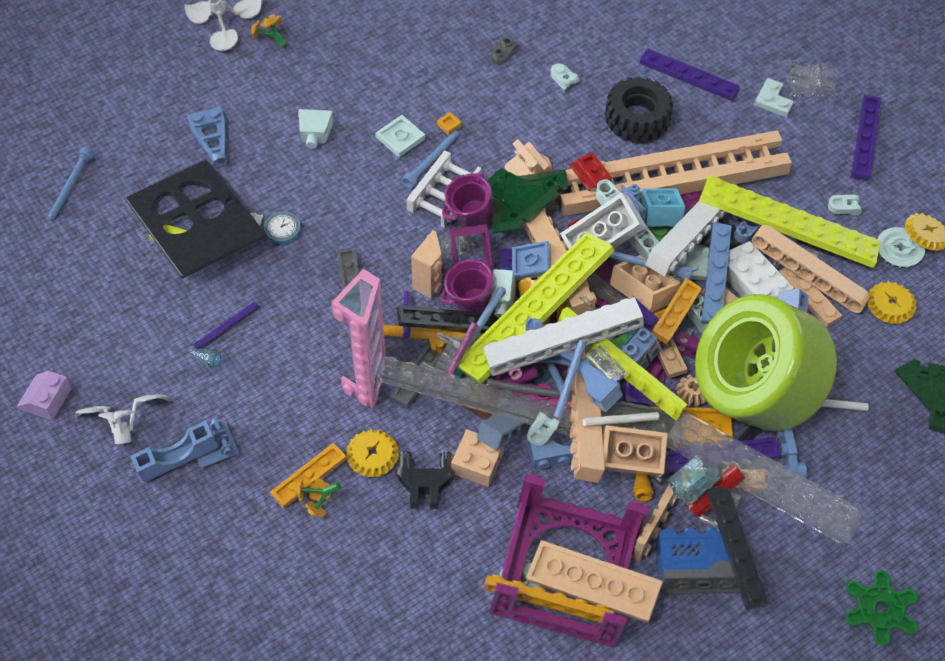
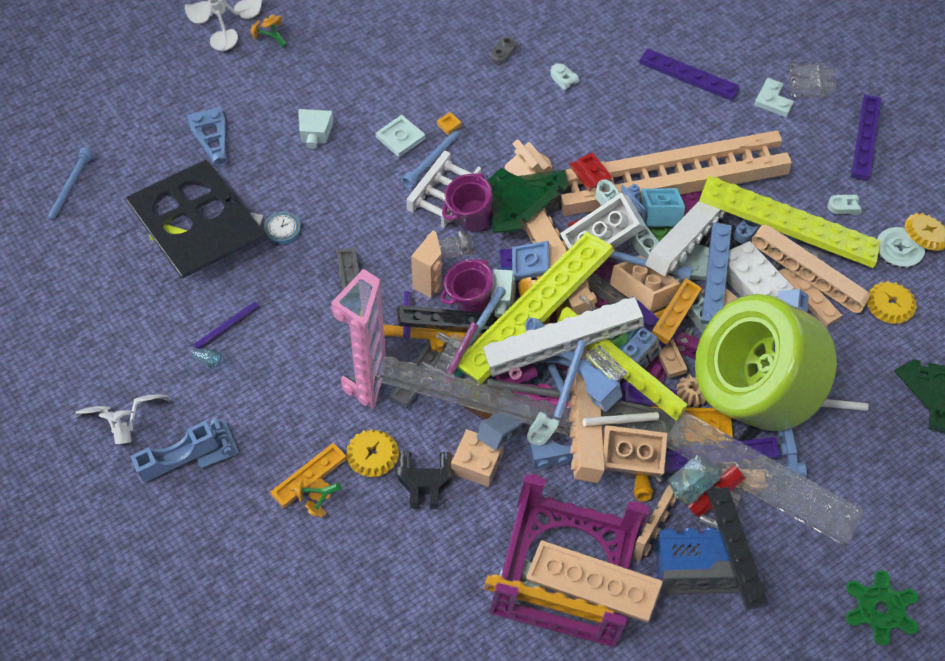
lavender slope [17,371,72,421] -> none
magenta window [448,224,493,269] -> none
black tyre [605,77,673,143] -> none

